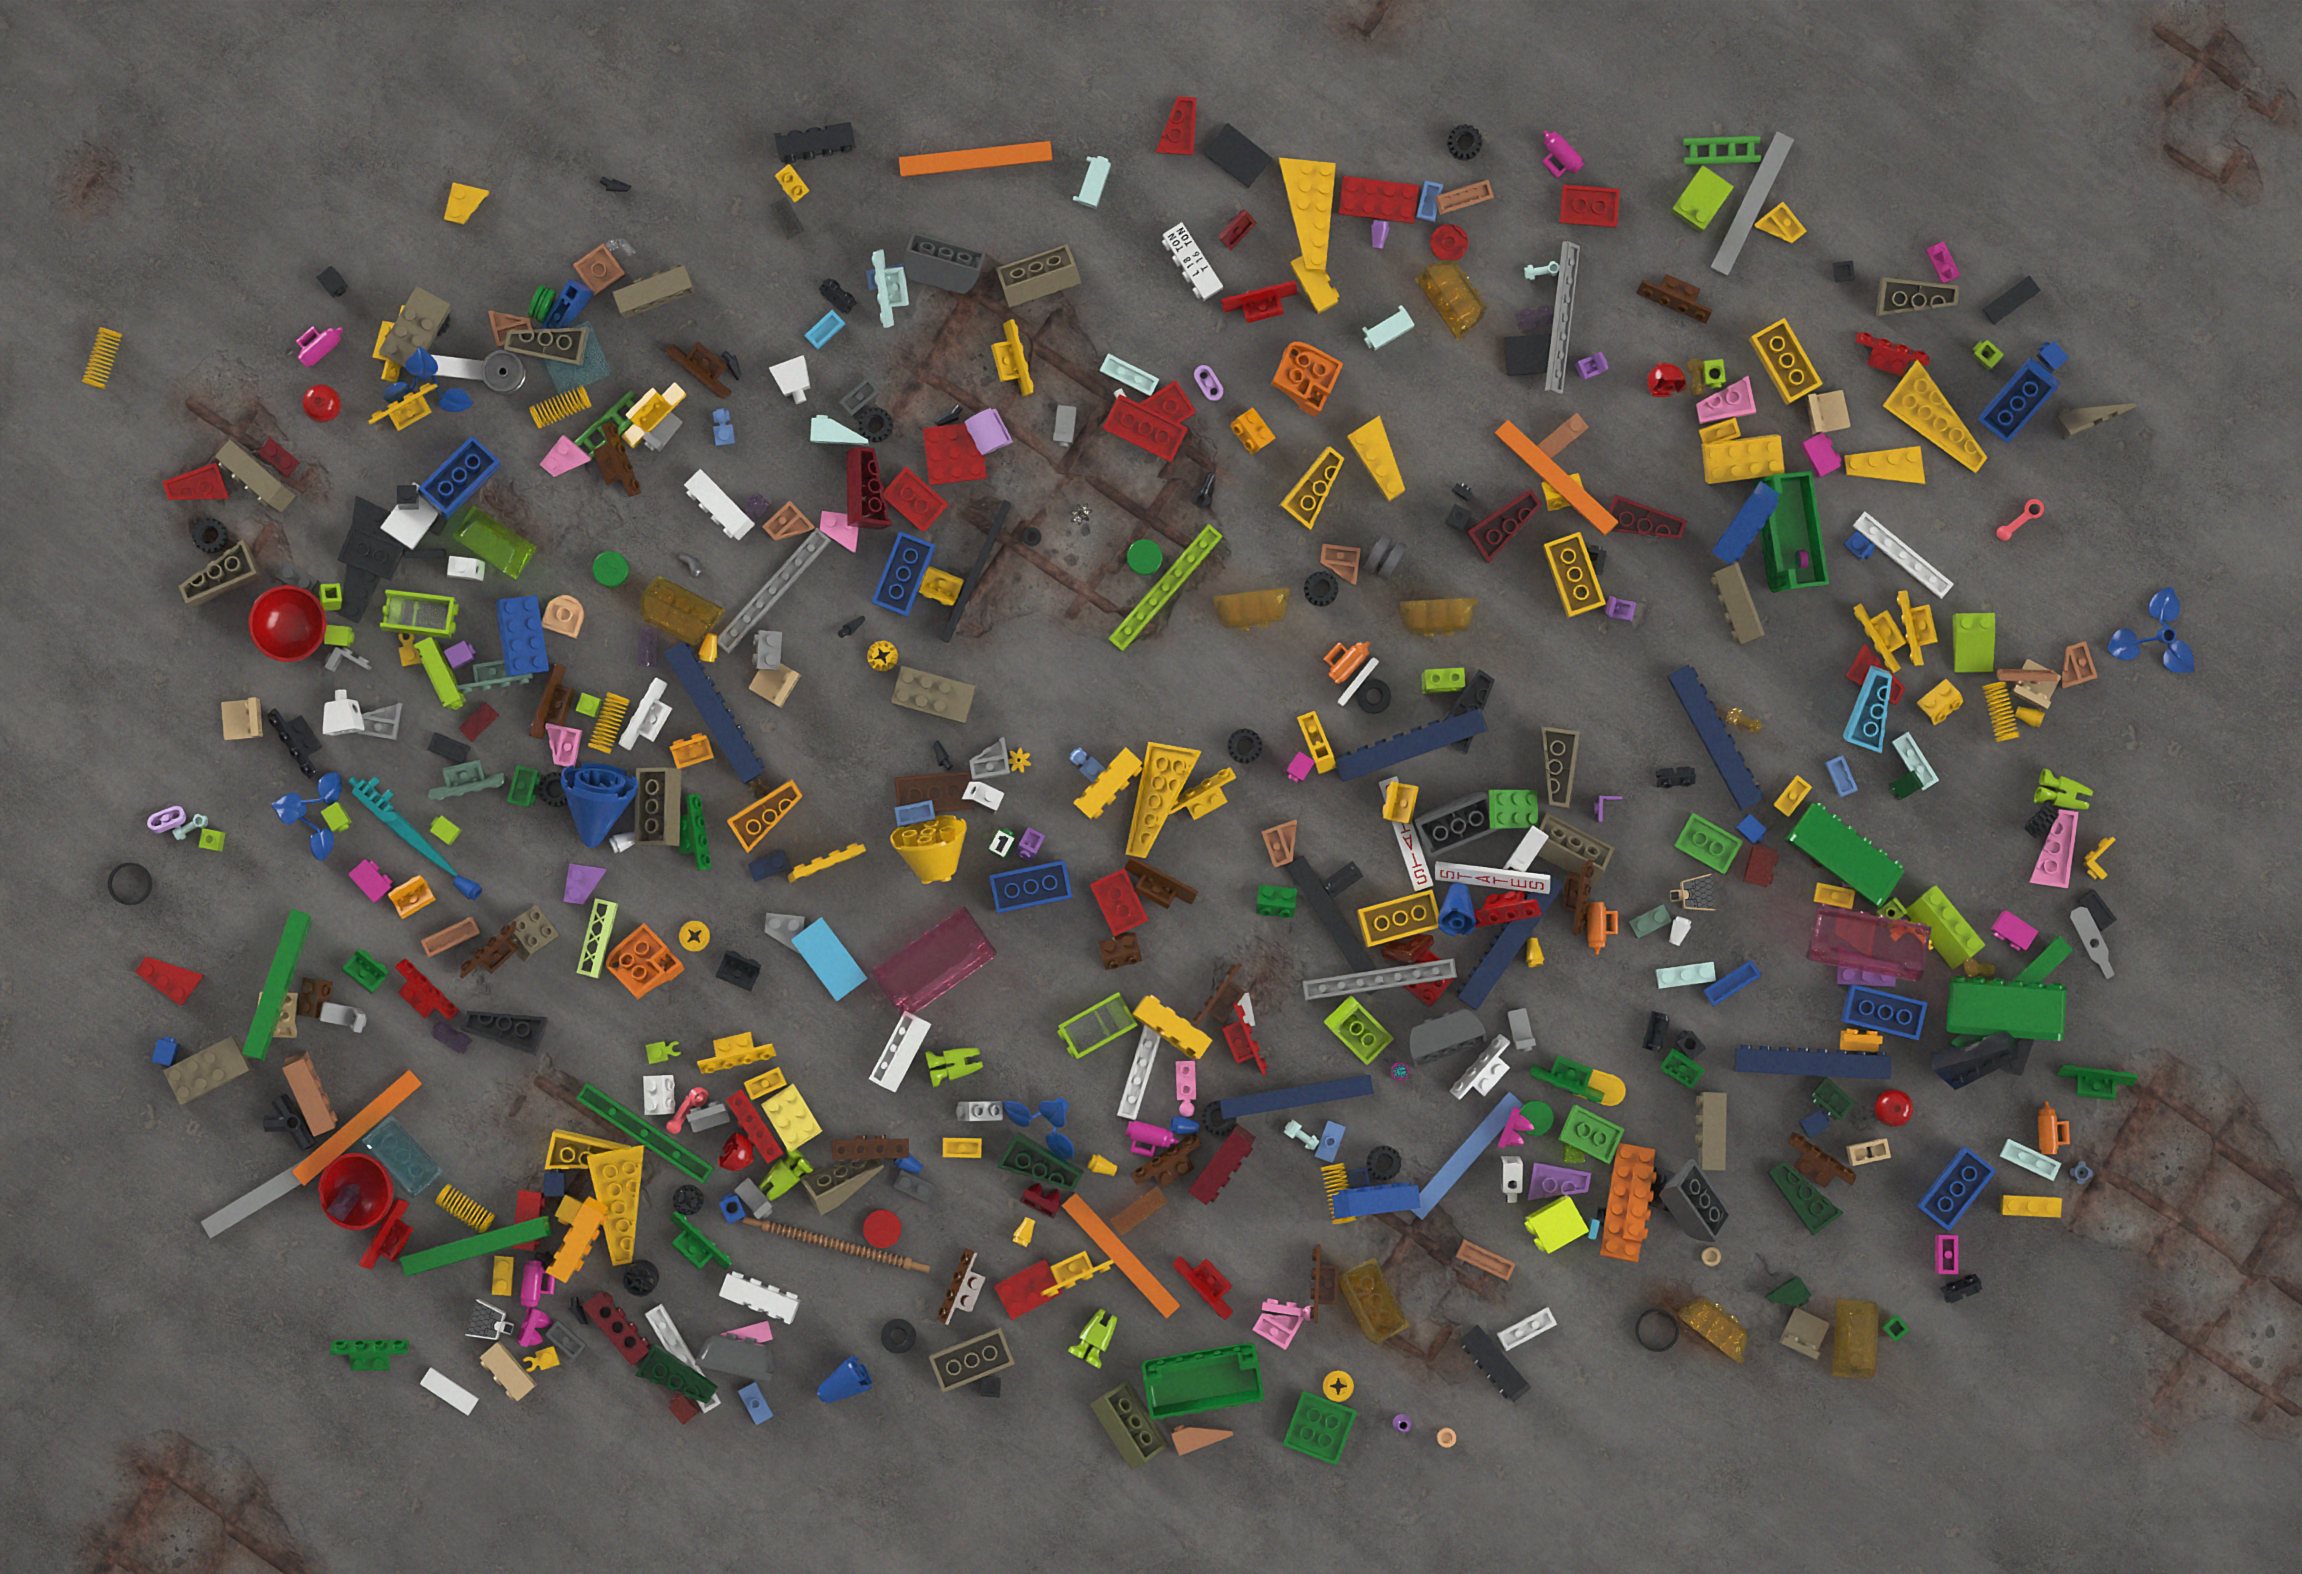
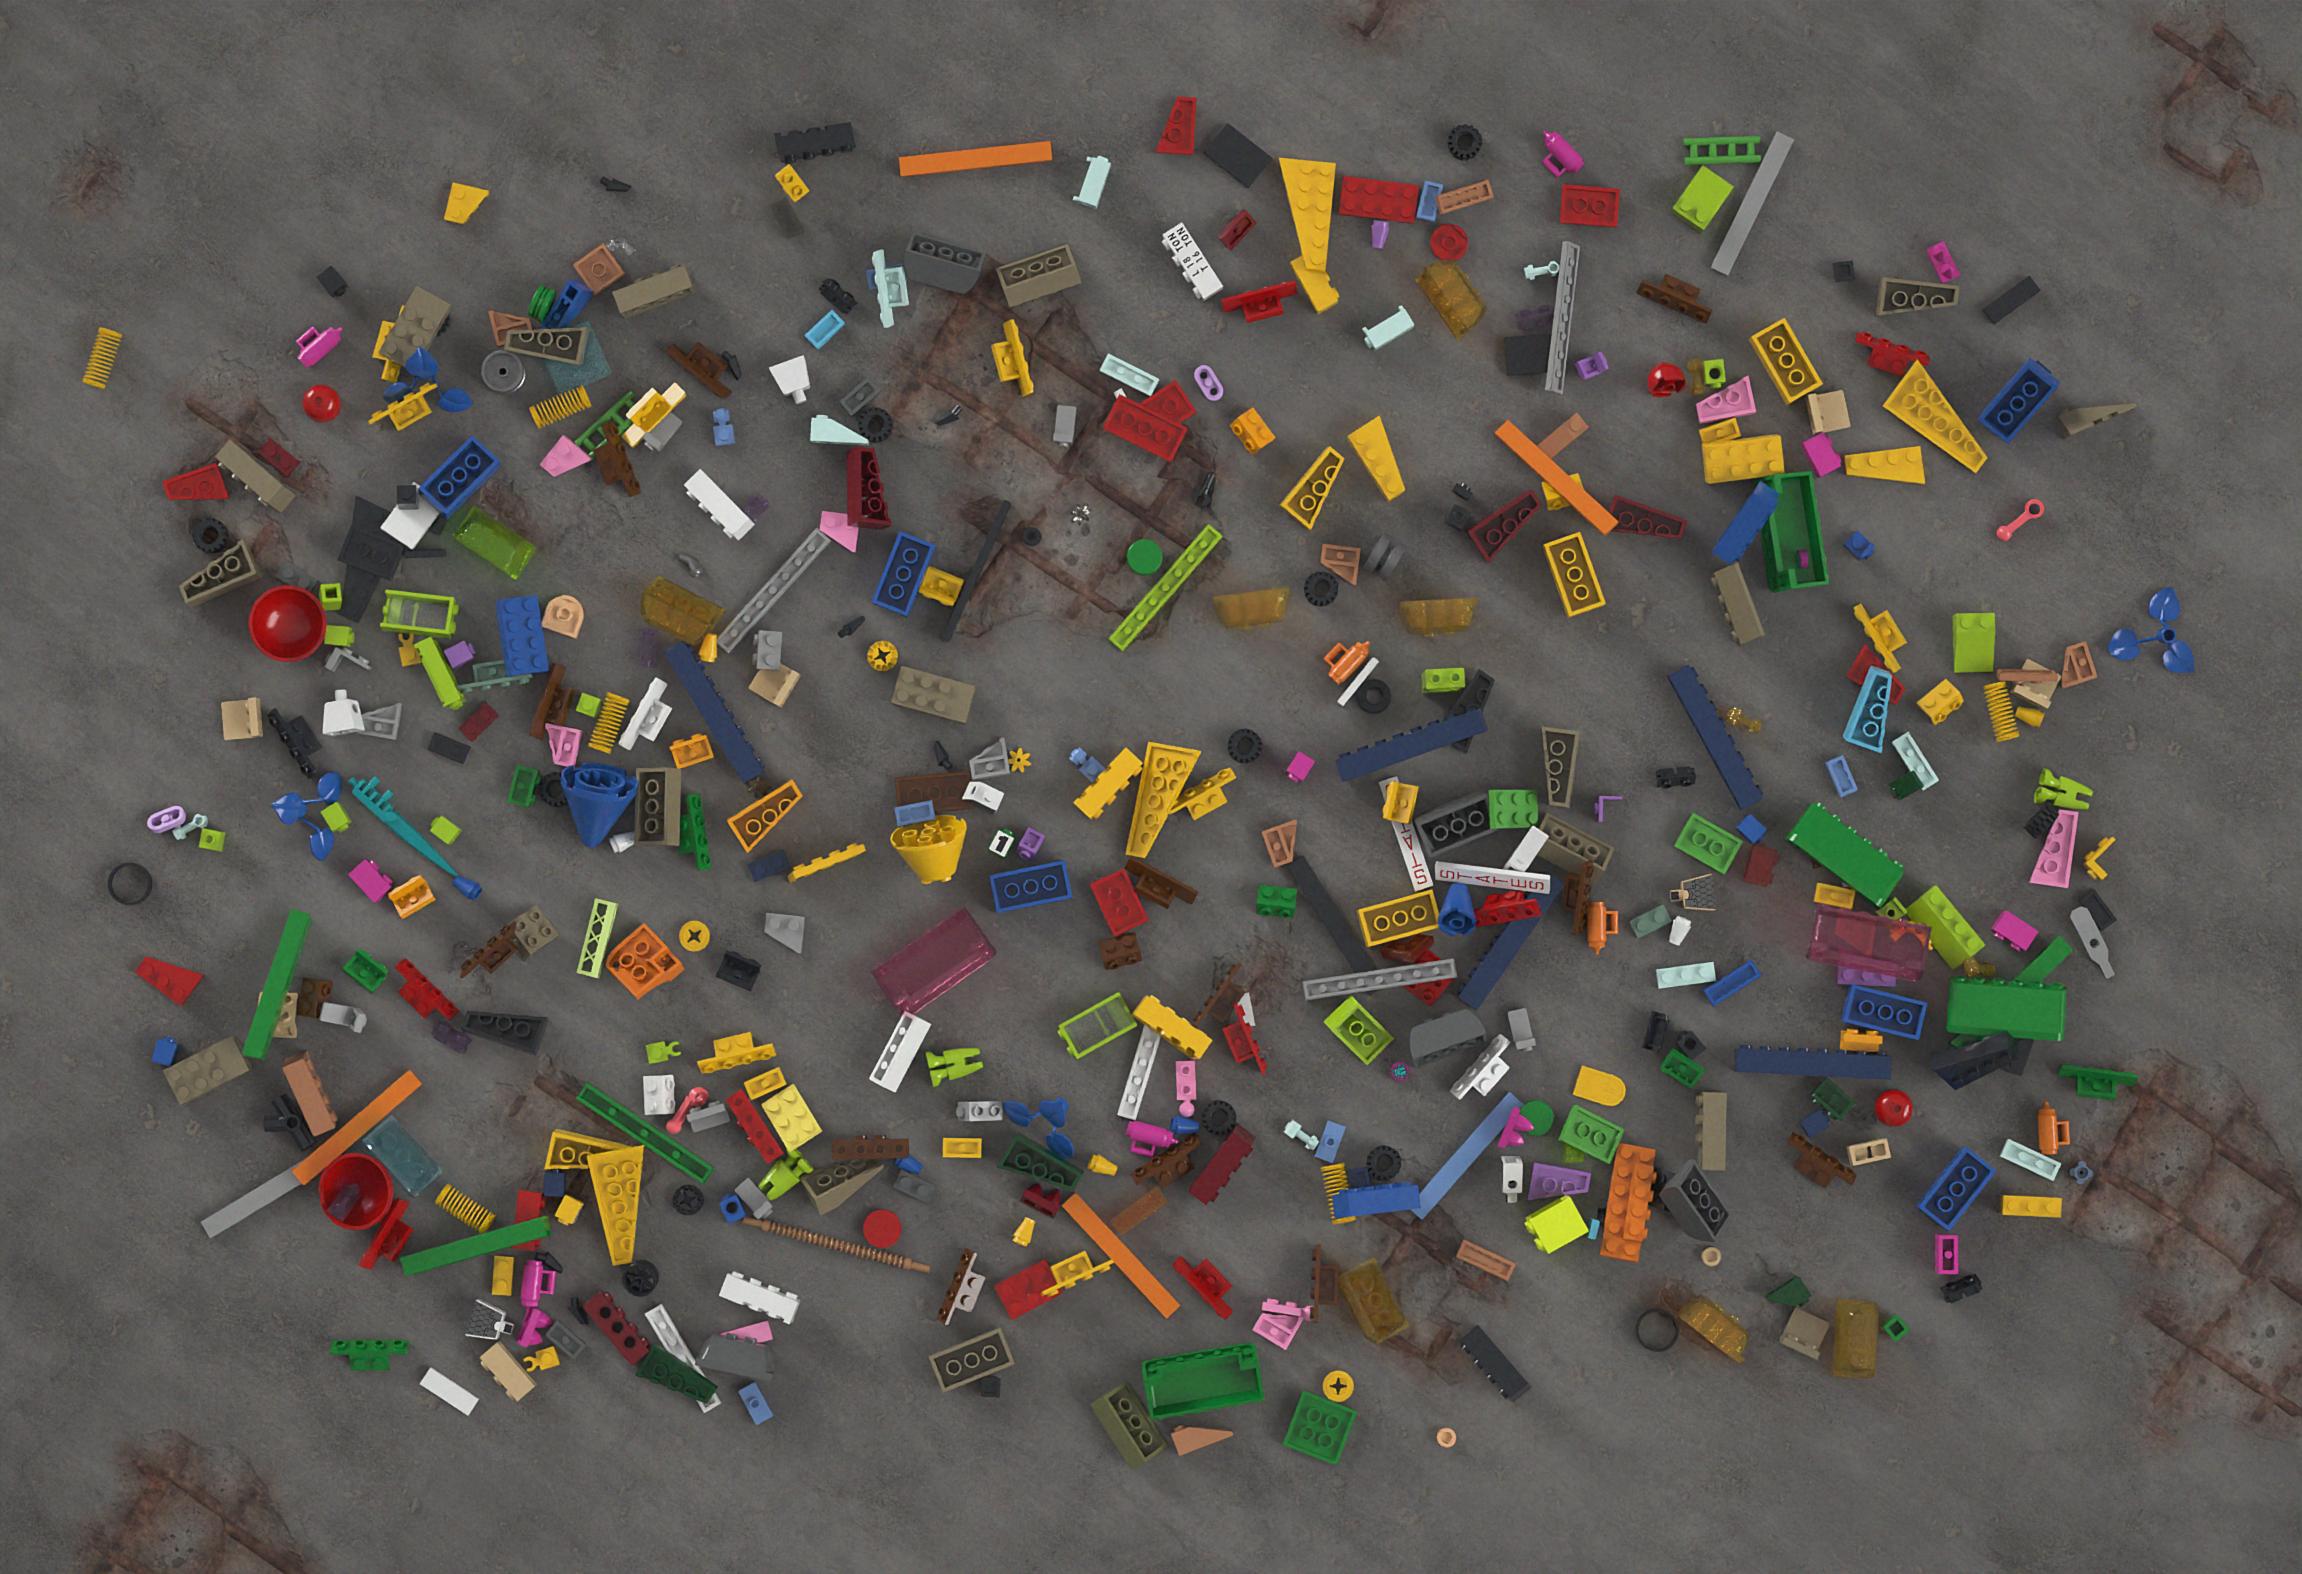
nougat plate [420,916,481,958] -> none
sand green bracket [428,760,505,801] -> none
white tile [431,355,484,381] -> none
white torso [447,556,485,581] -> none
light orange wedge [546,1196,609,1283] -> none
medium lavender wing [564,864,607,904] -> none
green head [592,551,629,588] -> none
clear red brick [668,1394,699,1425] -> none
green bracket [669,1211,732,1271] -> none
red cylinder [718,1132,754,1171] -> none
nougat wing [762,501,815,541] -> none
medium azure tile [791,917,868,1001] -> none
blue cone [817,1355,872,1403] -> none
black tyre [881,1319,916,1354] -> none
red plate [883,467,949,533] -> none
red plate [923,423,987,486] -> none
lavender brick [964,408,1013,455] -> none
lime piece [1068,1308,1118,1369] -> none
dark blue tile [1219,1075,1374,1119] -> none
orange slope [1271,342,1343,417] -> none
yellow slope [1297,711,1337,774] -> none
black hinge [1322,861,1364,899] -> none
medium lavender cone [1393,1414,1412,1433] -> none
white tile [1497,1307,1557,1351] -> none
yellow cone [1526,938,1545,967] -> none
green bracket [1529,1055,1605,1103] -> none
black bracket [1587,545,1607,575] -> none
medium lavender bracket [1604,596,1636,622] -> none
yellow wing [1754,202,1807,244] -> none
dark green wing [1767,1161,1844,1235] -> none
yellow plate [1773,775,1812,817] -> none
white tile [1852,512,1954,599] -> none
yellow bracket [1897,590,1938,666] -> none
lime brick [1972,340,2004,371] -> none
blue brick [2036,341,2069,372] -> none

